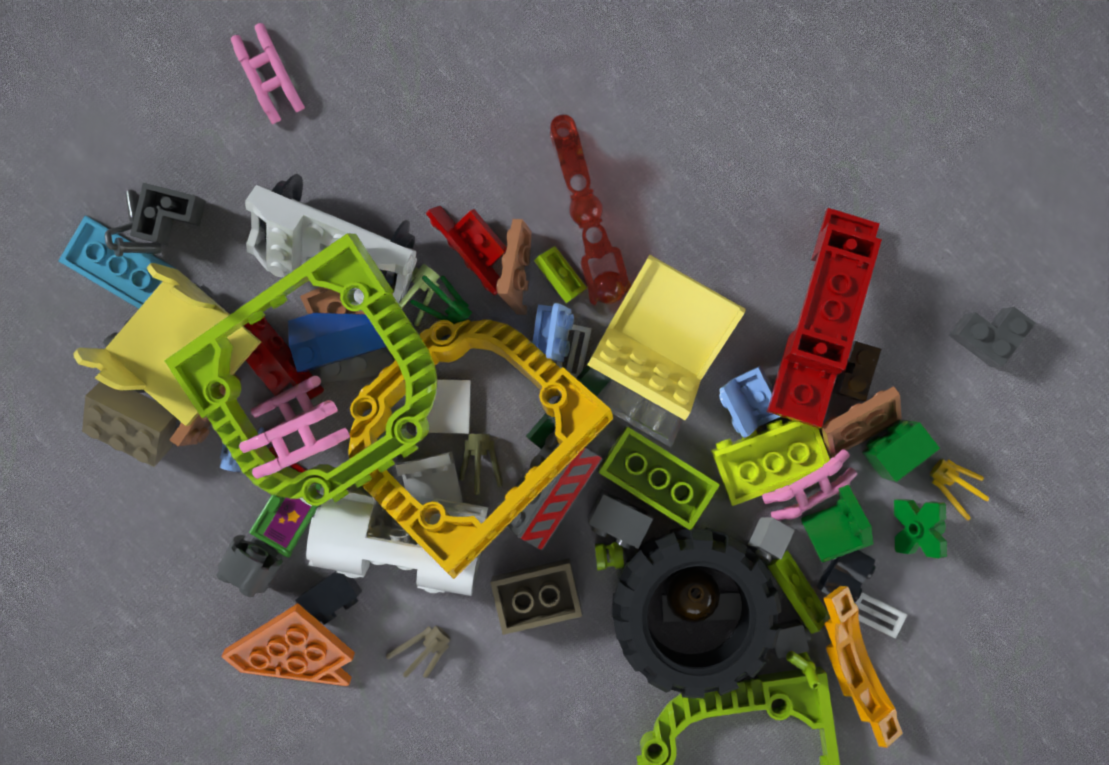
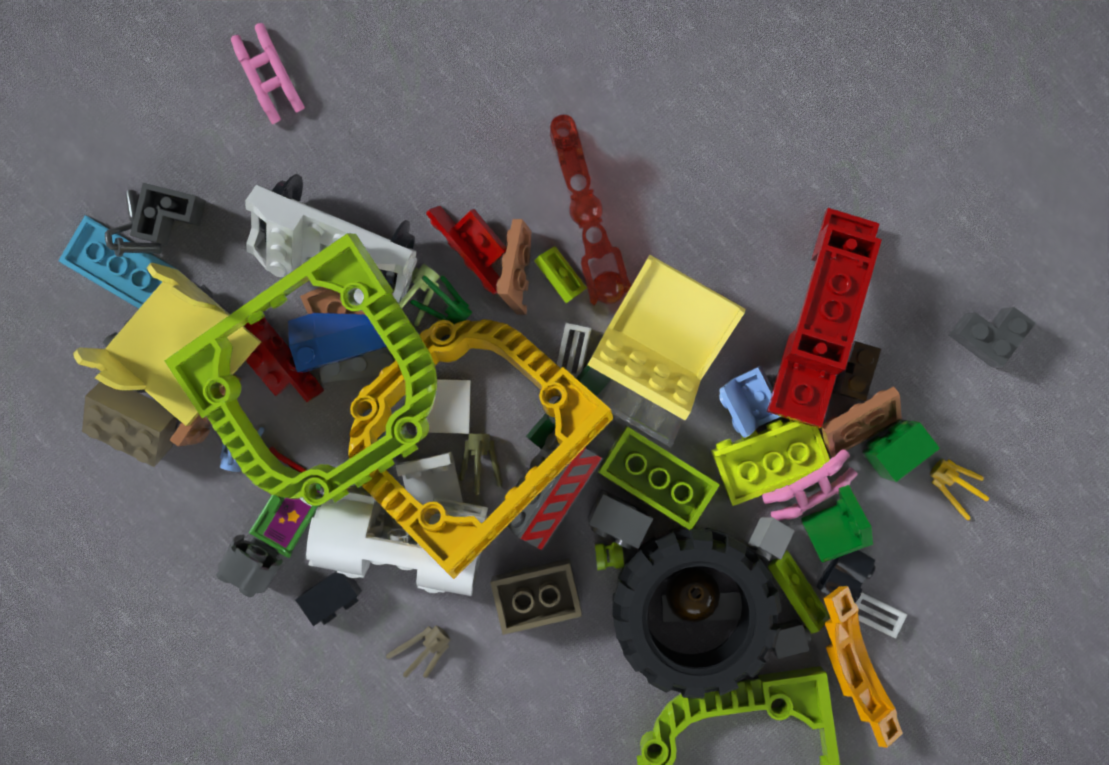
orange wing [221,603,355,686] -> none
bright pink piece [239,401,350,479] -> none
bright pink piece [251,376,332,432] -> none
light blue bracket [532,303,574,362] -> none
lime piece [786,651,821,689] -> none
green plant [894,499,947,559] -> none

